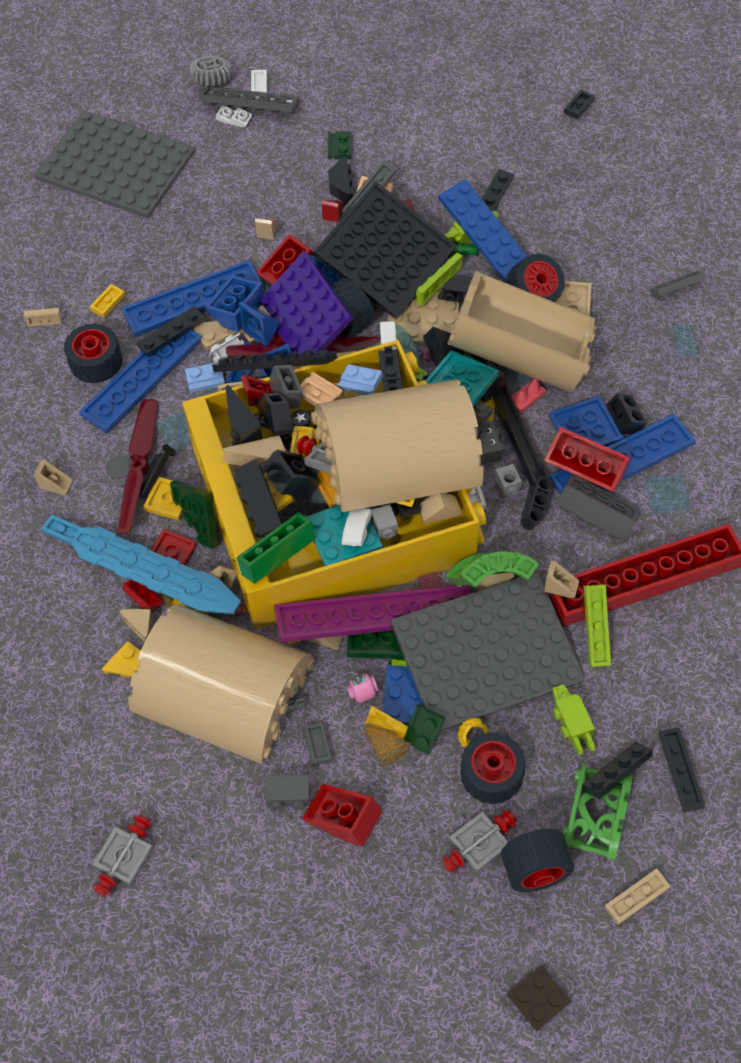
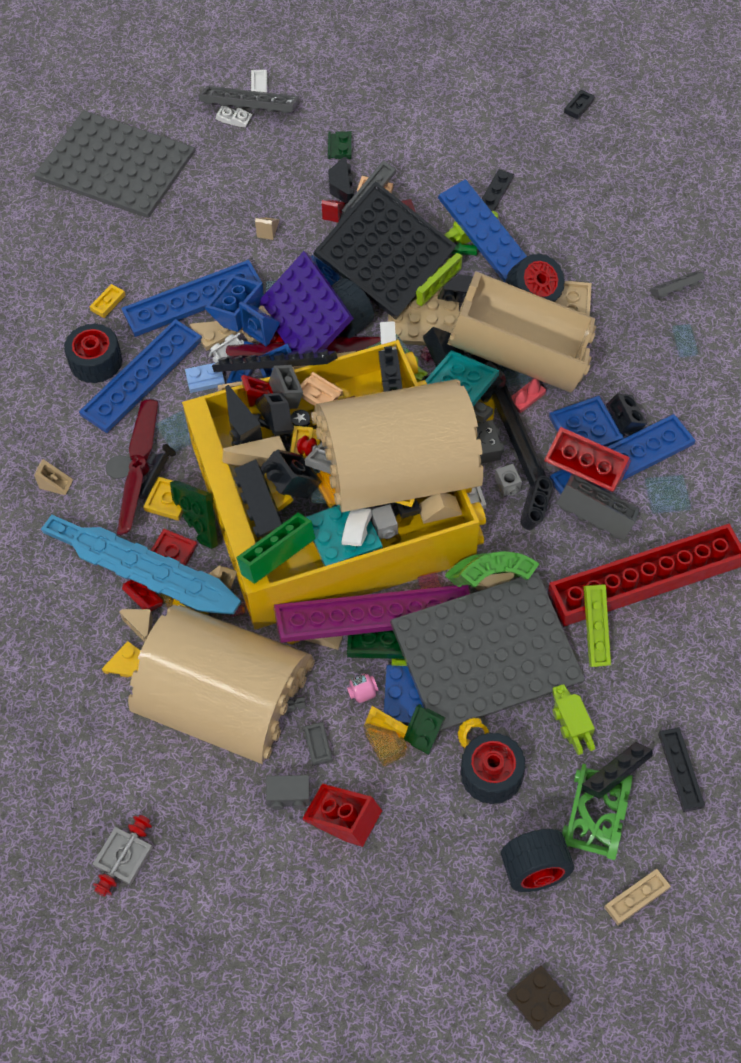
tan plate [24,308,62,327] -> none
black plate [137,306,205,357] -> none
light grey gear [190,55,232,87] -> none
red slope [256,234,316,285] -> none
light blue plate [337,364,383,395] -> none
clear light blue tile [395,323,421,355] -> none
light grey plate [442,809,517,874] -> none
tan slope [544,560,579,598] -> none

